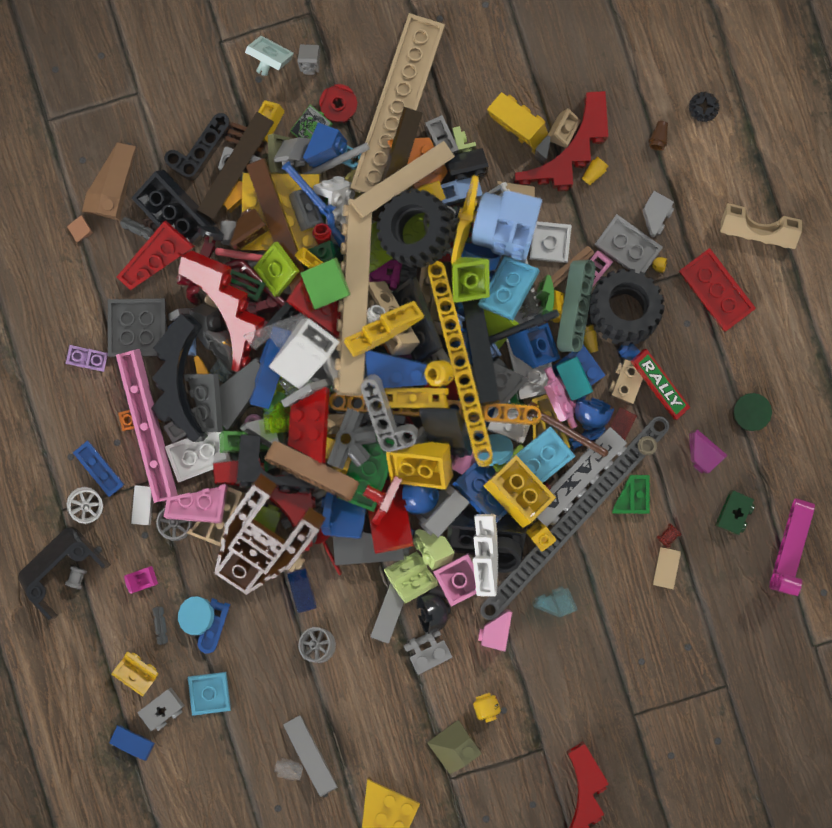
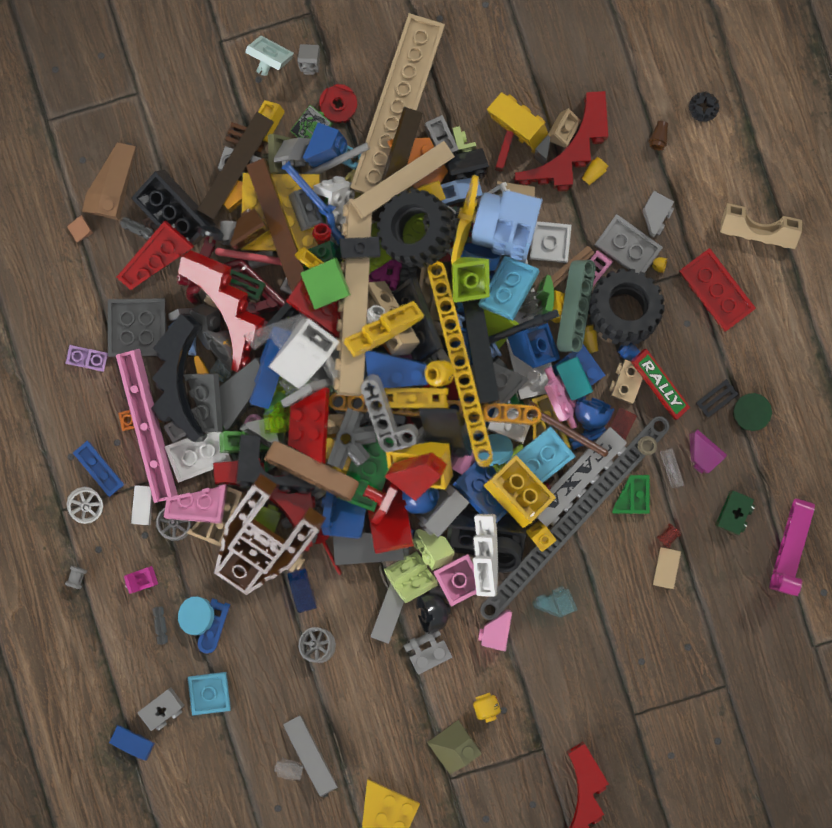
black windscreen [18,527,111,620] -> none
yellow bracket [111,651,158,697] -> none
black beam [164,113,231,181] -> none
lime plate [253,242,299,297] -> none
none -> black plate [339,237,380,259]
none -> red slope [385,452,447,501]
none -> red tile [495,130,514,172]
none -> clear tile [660,448,684,488]
none -> black tile [696,379,738,418]

